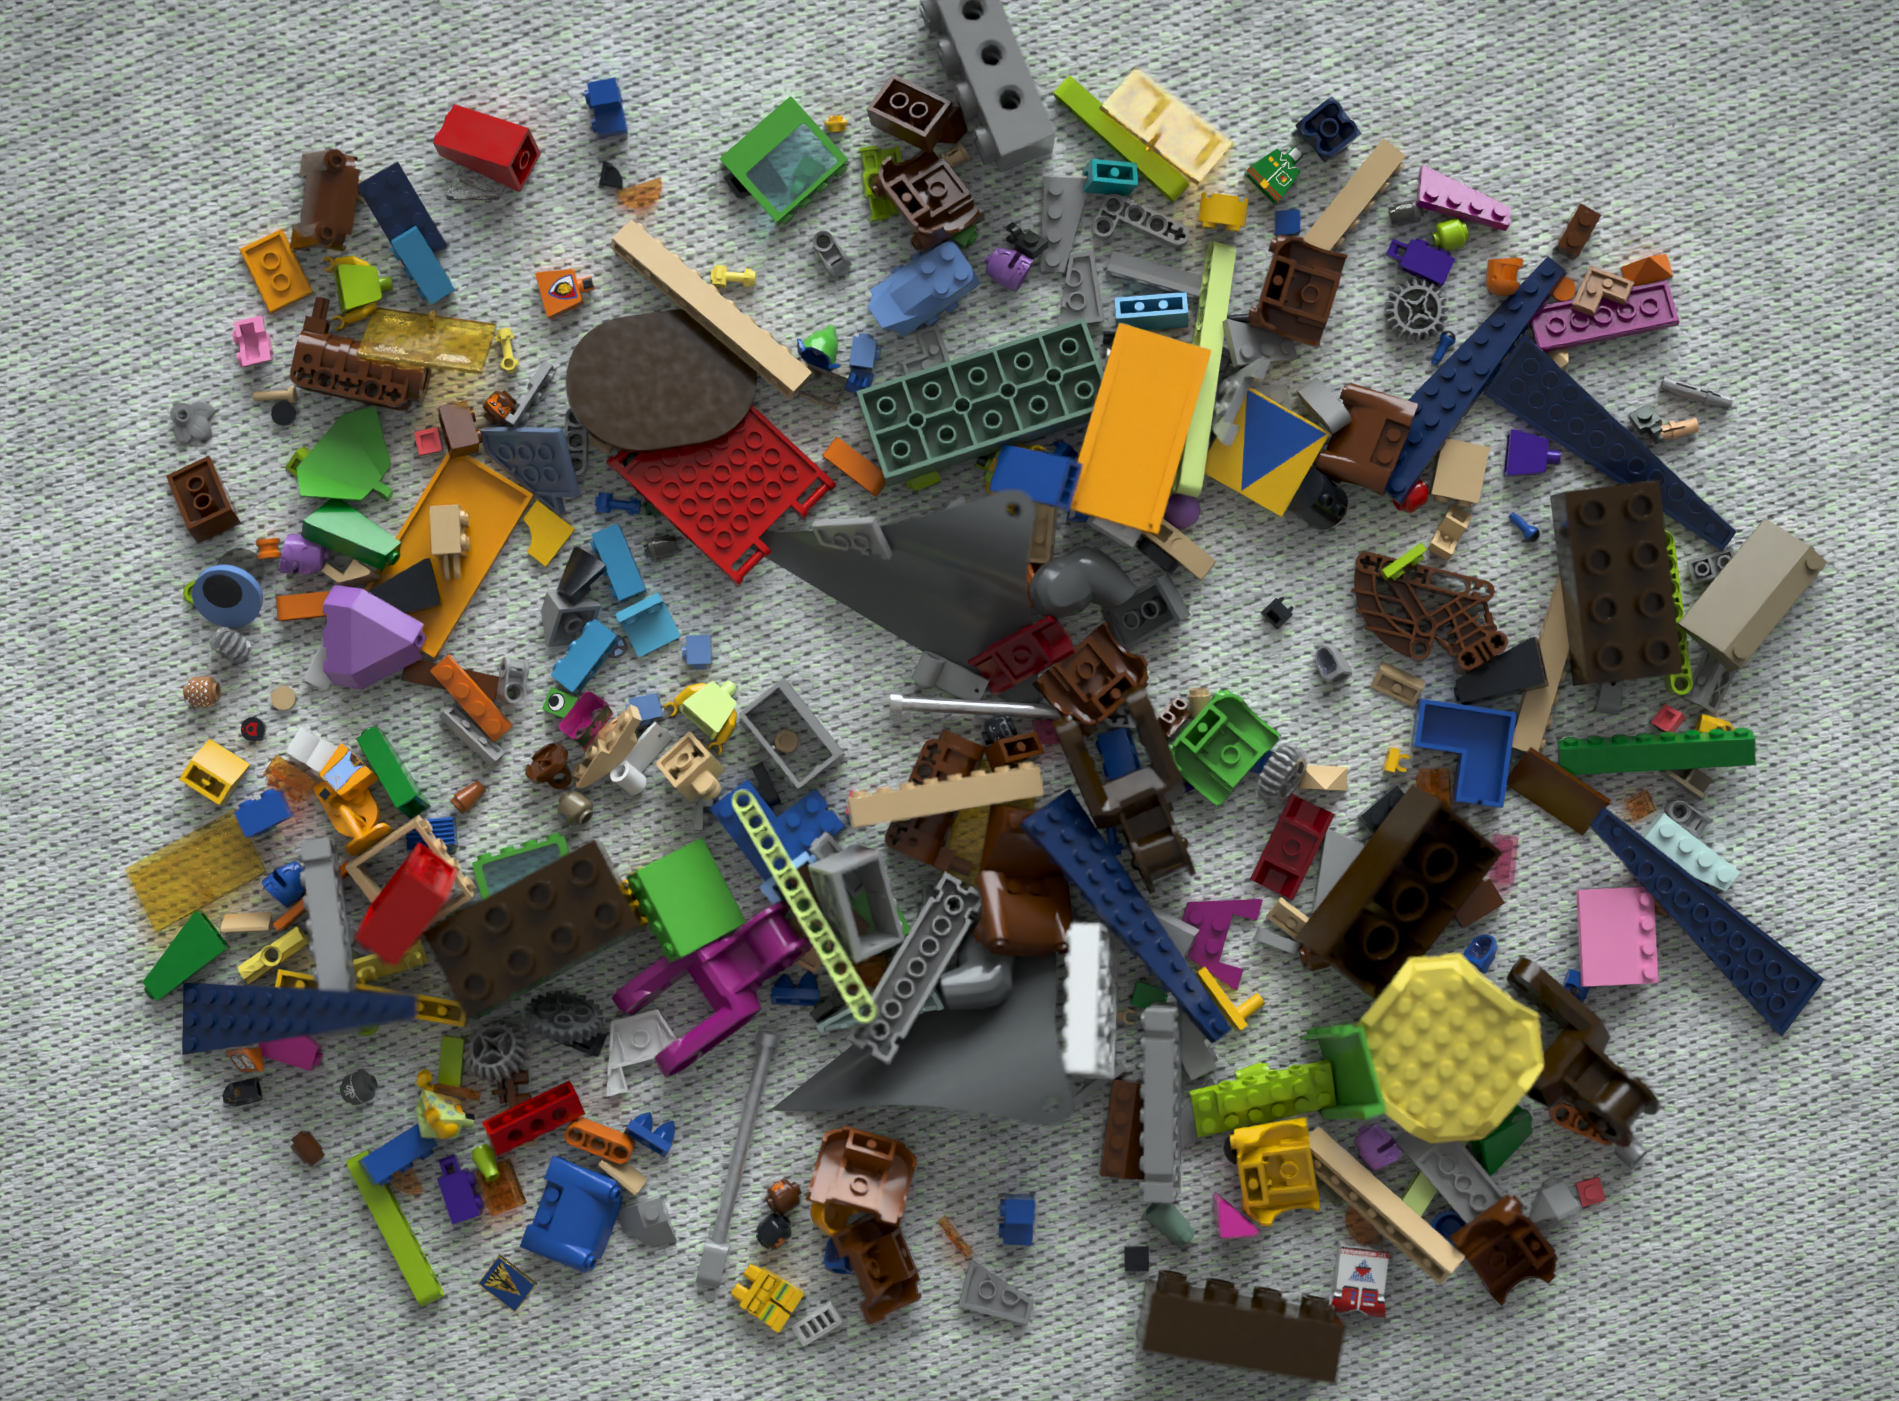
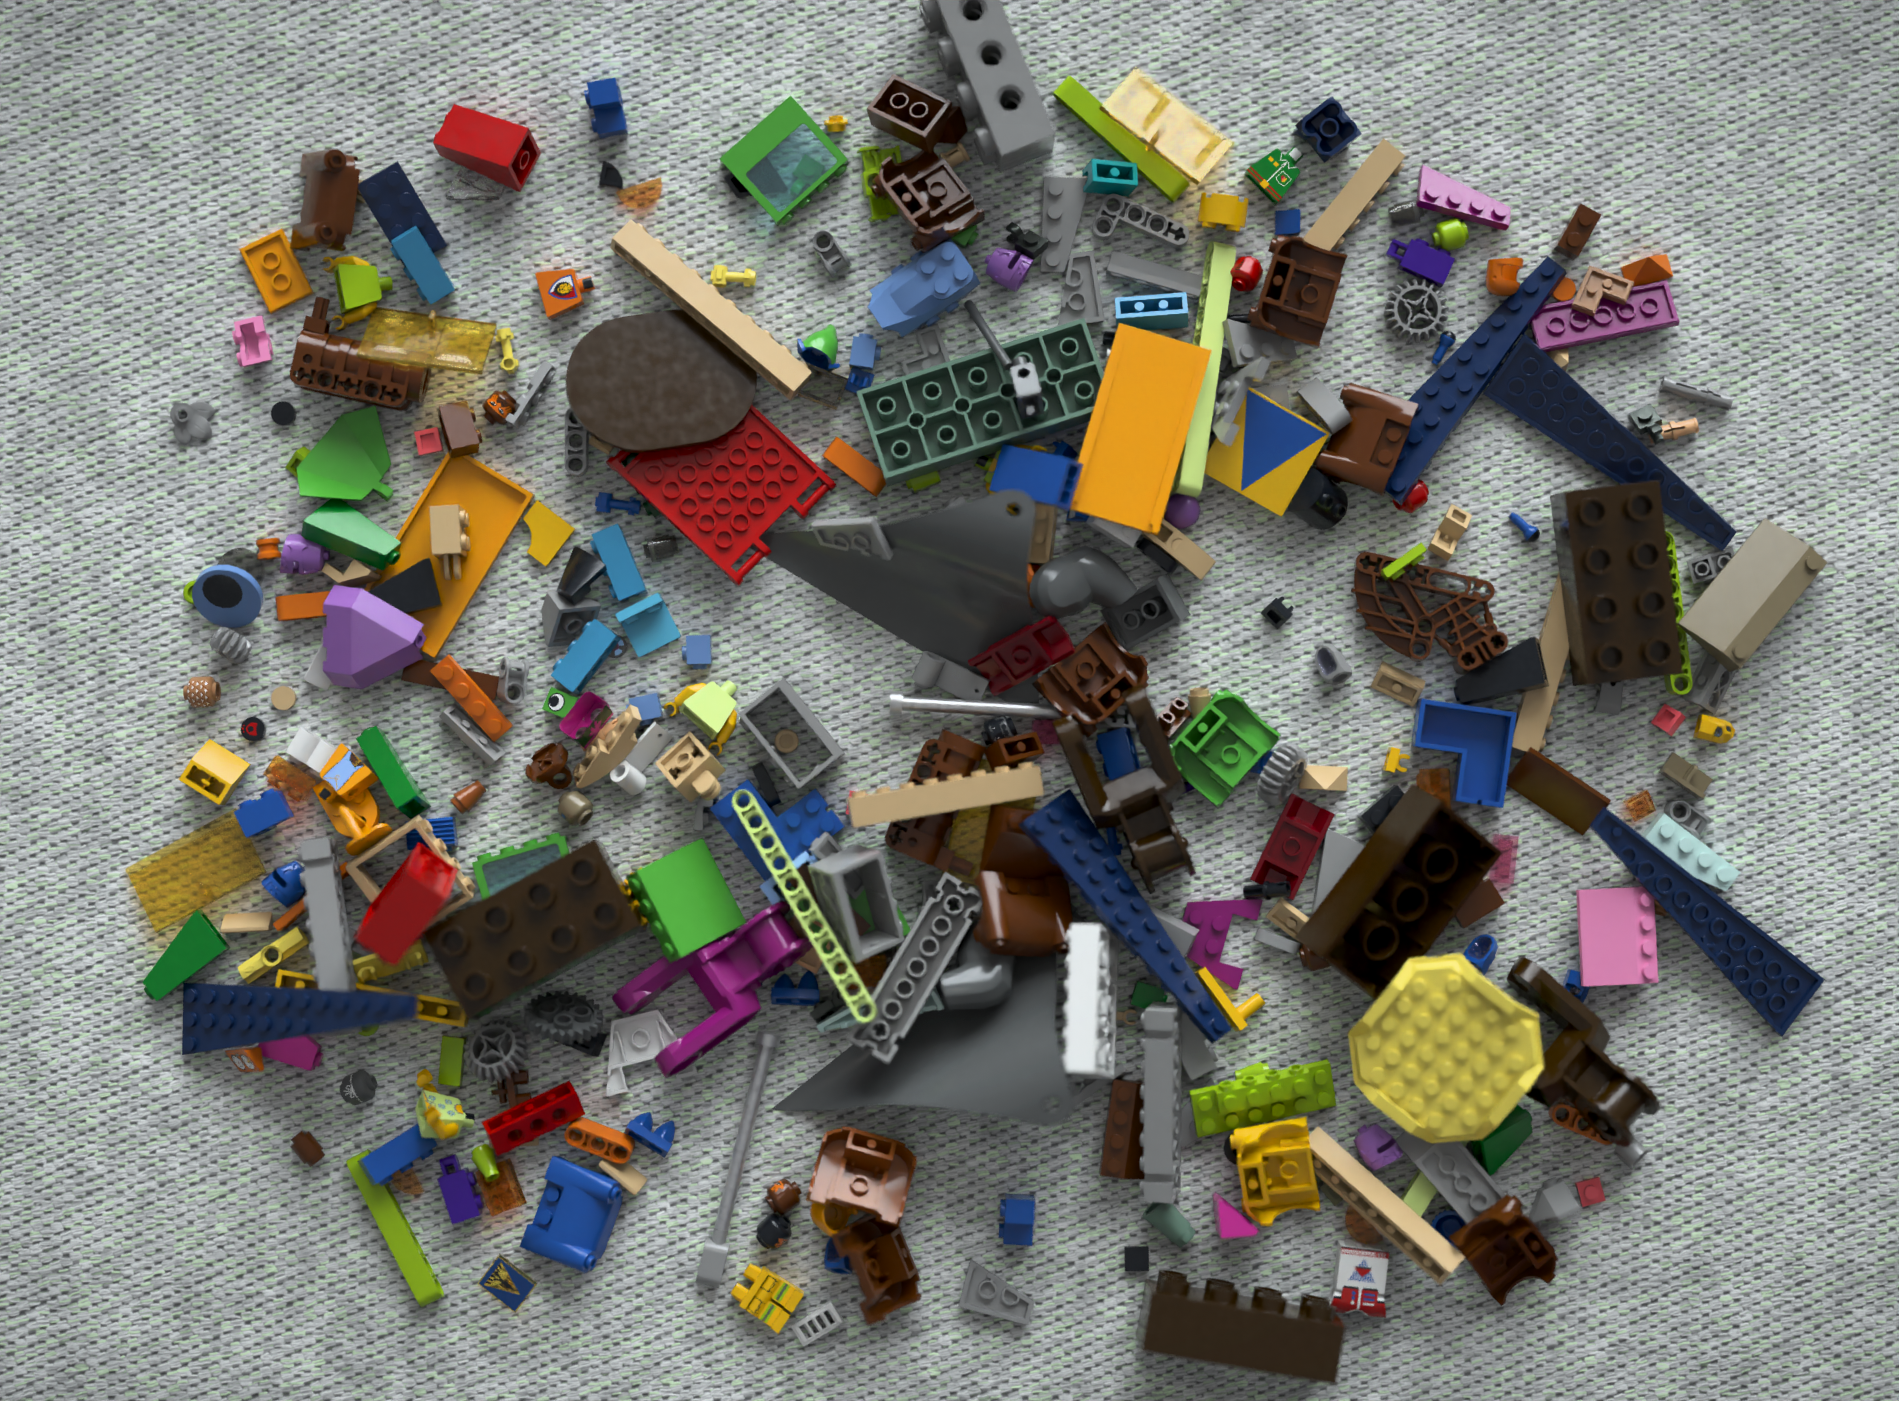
reddish brown slope [166,455,241,544] -> none
black rock [222,1076,263,1107] -> none
tan piece [253,387,297,403] -> none
clear orange tile [433,1083,481,1101] -> none
sand blue wing [480,427,580,515] -> none
light grey slope [618,1194,677,1248] -> none
clear orange tile [938,1215,974,1257] -> none
bright green panel [1299,1024,1387,1120] -> none
tan brick [1428,439,1490,508] -> none
dark purple torso [1503,429,1561,477] -> none
green brick [1557,728,1755,775] -> none
none -> dark grey bar [964,300,1013,370]
none -> torso [1010,356,1045,419]
none -> red head [1230,256,1263,292]
none -> black axle [1243,881,1291,900]

